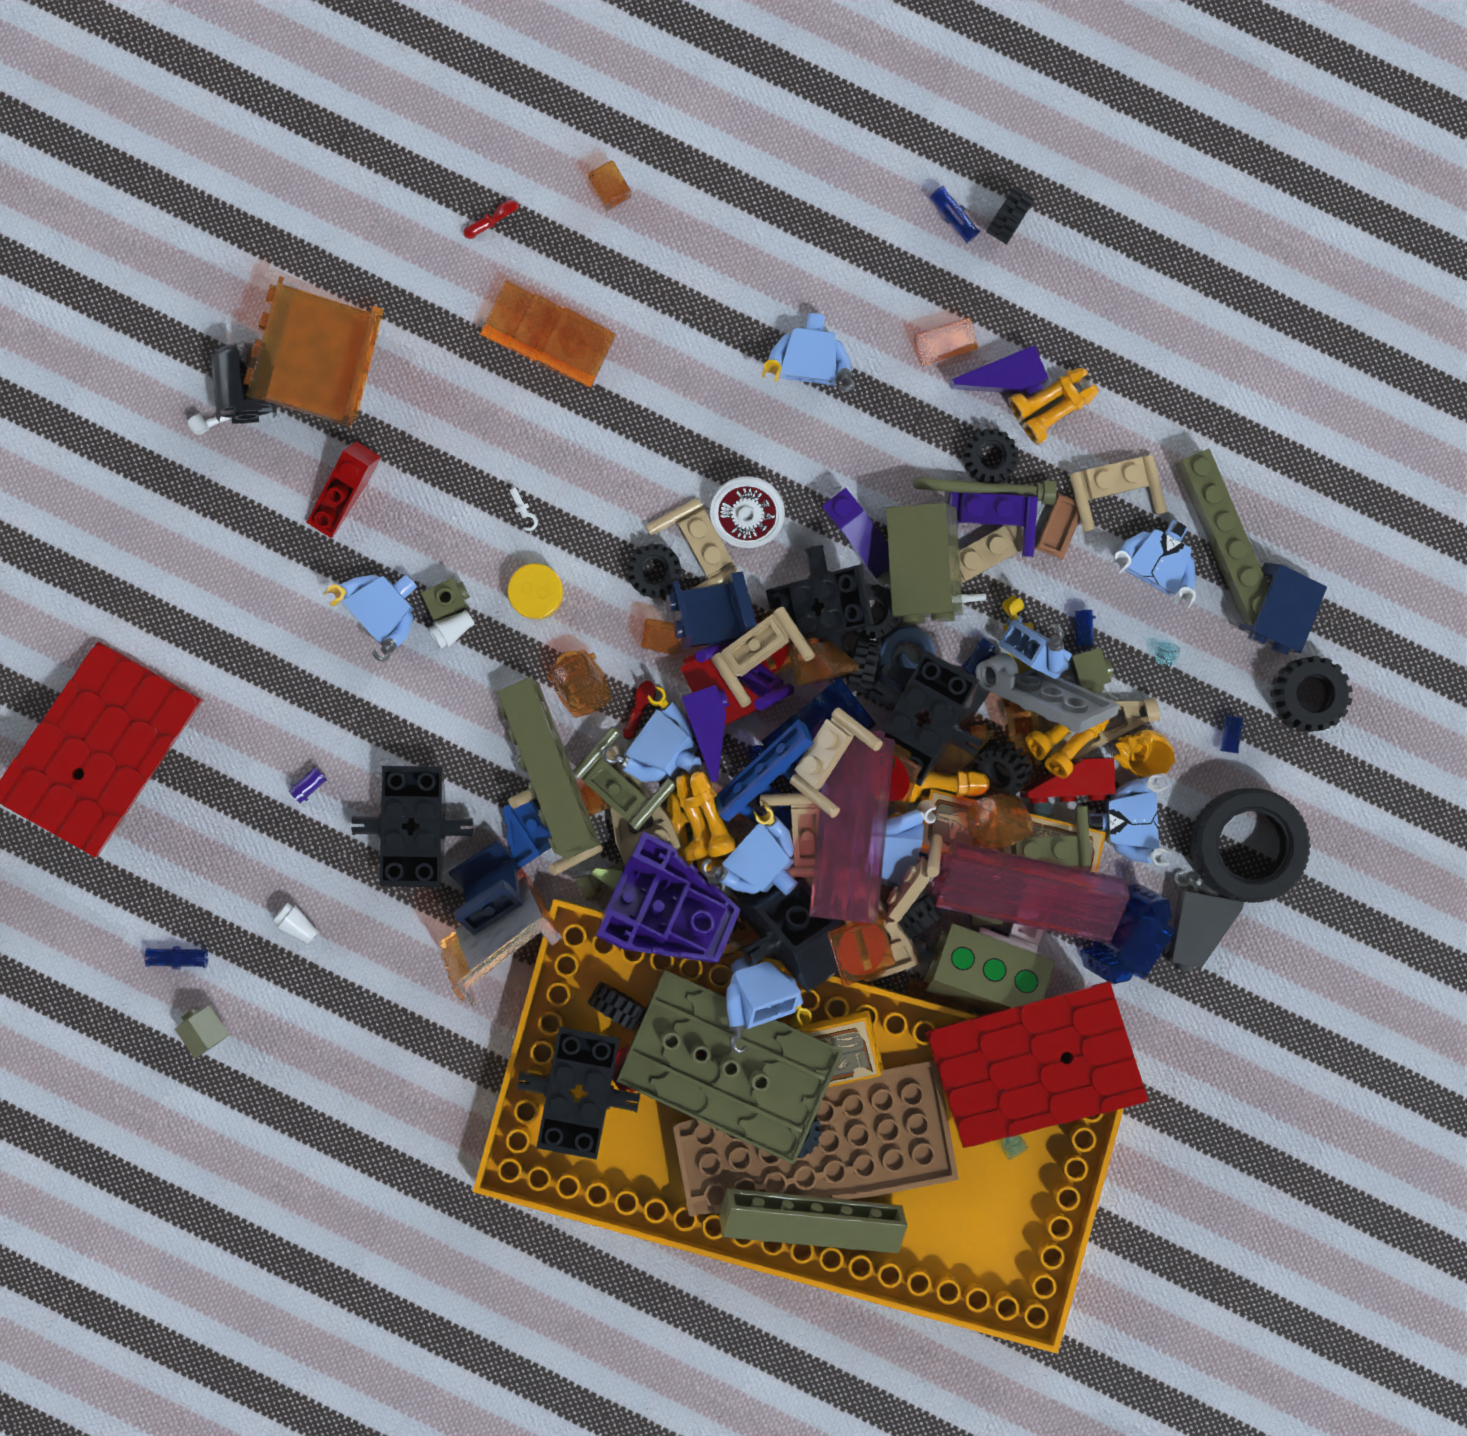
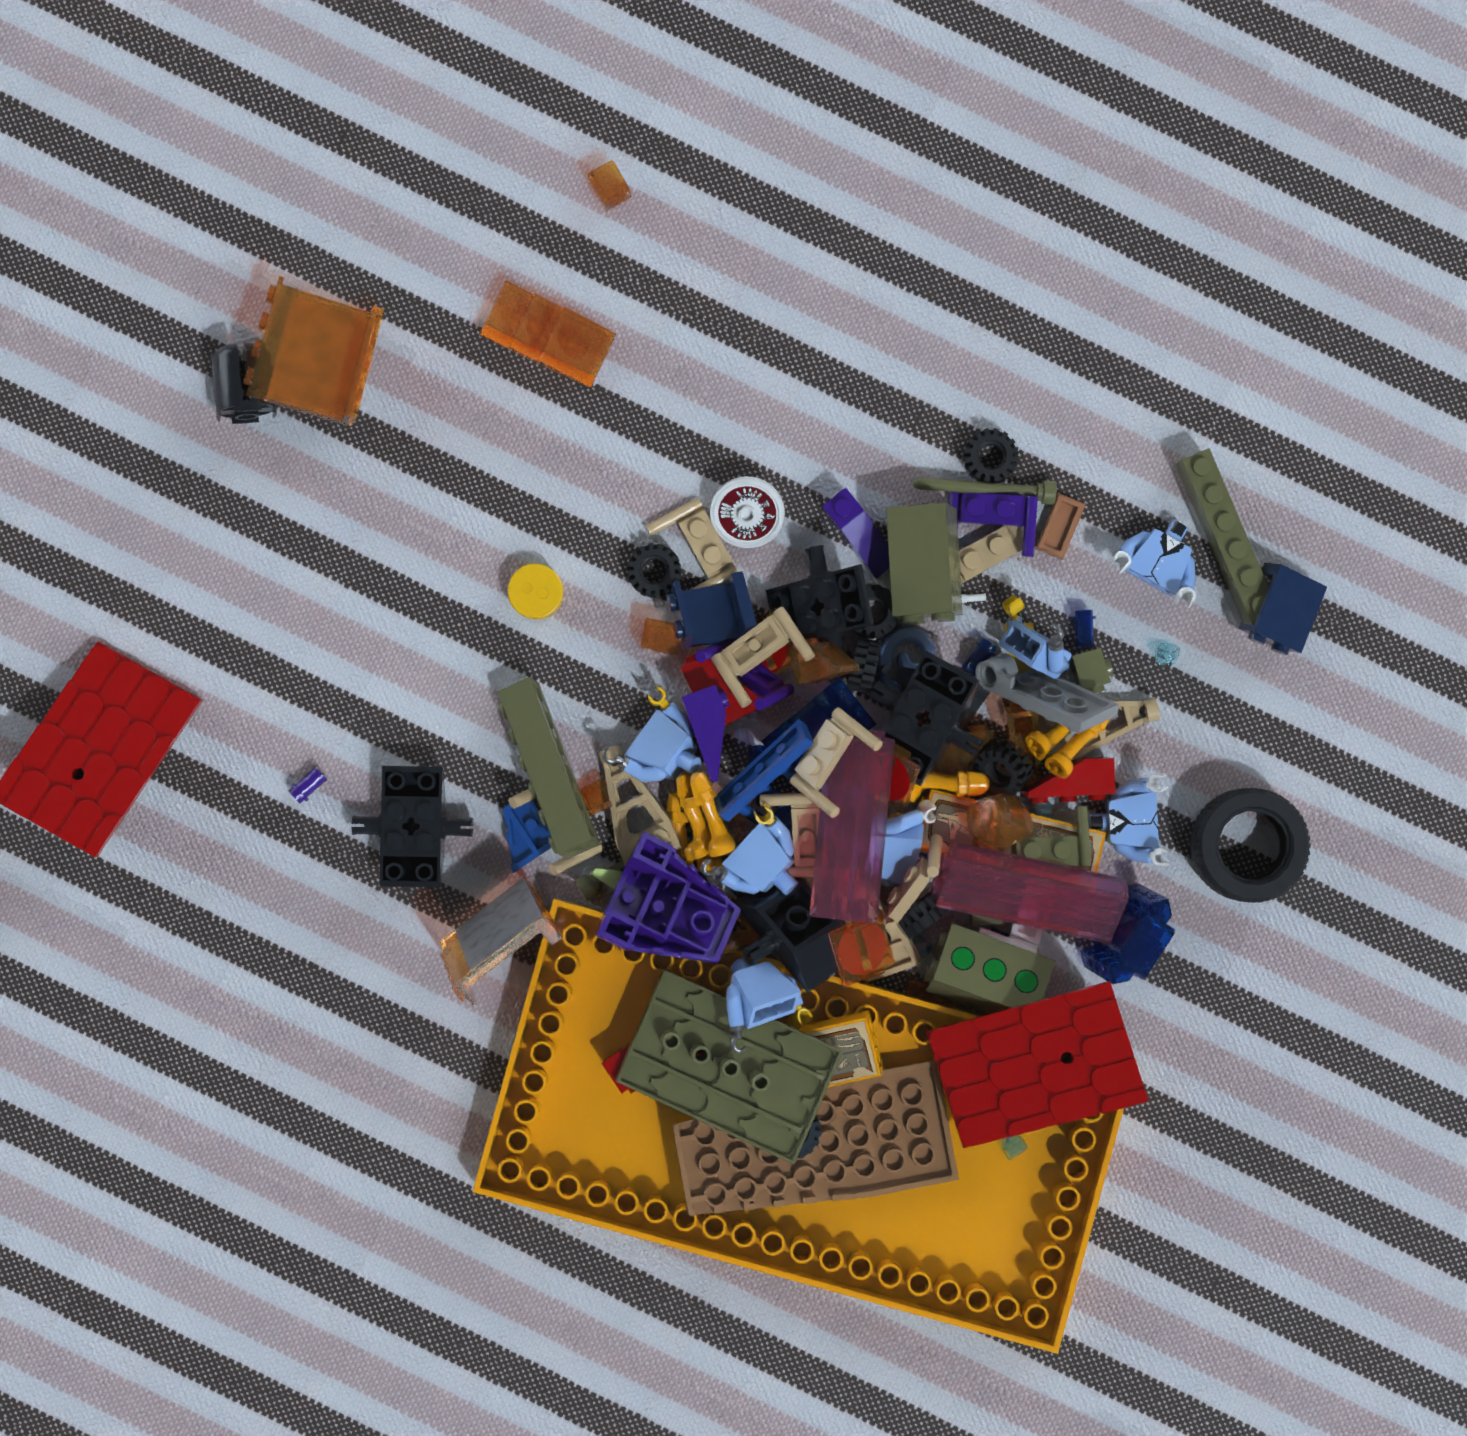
clear blue pin [145,946,208,970] -> none
olive brick [175,1005,230,1059] -> none
white hand [188,414,232,435] -> none
white cone [272,902,319,944] -> none
red slope [306,441,381,538] -> none
light blue torso [323,574,418,662] -> none
olive brick [421,577,470,621] -> none
white cone [428,610,475,649] -> none
dark blue panel [449,841,523,936] -> none
red piece [463,200,519,239] -> none
white hand [509,487,538,531] -> none
black slope [517,1027,641,1160] -> none
clear orange helmet [547,649,612,718] -> none
olive plate [573,726,676,831] -> none
black tyre [587,981,645,1030] -> none
red piece [623,680,656,740] -> none
olive brick [719,1188,908,1253] -> none
light blue torso [761,313,855,392] -> none
clear orange slope [913,317,978,366] -> none
clear blue pin [929,186,981,244] -> none
dark purple slope [950,345,1048,395] -> none
black tyre [986,186,1035,245] -> none
light orange piece [1008,367,1099,445] -> none
tan plate [1069,455,1167,532] -> none
light orange hair [1113,729,1176,778] -> none
dark grey slope [1167,890,1244,972] -> none
white hand [1174,870,1218,897] -> none
clear blue pin [1220,716,1245,754] -> none
black tyre [1270,656,1353,732] -> none

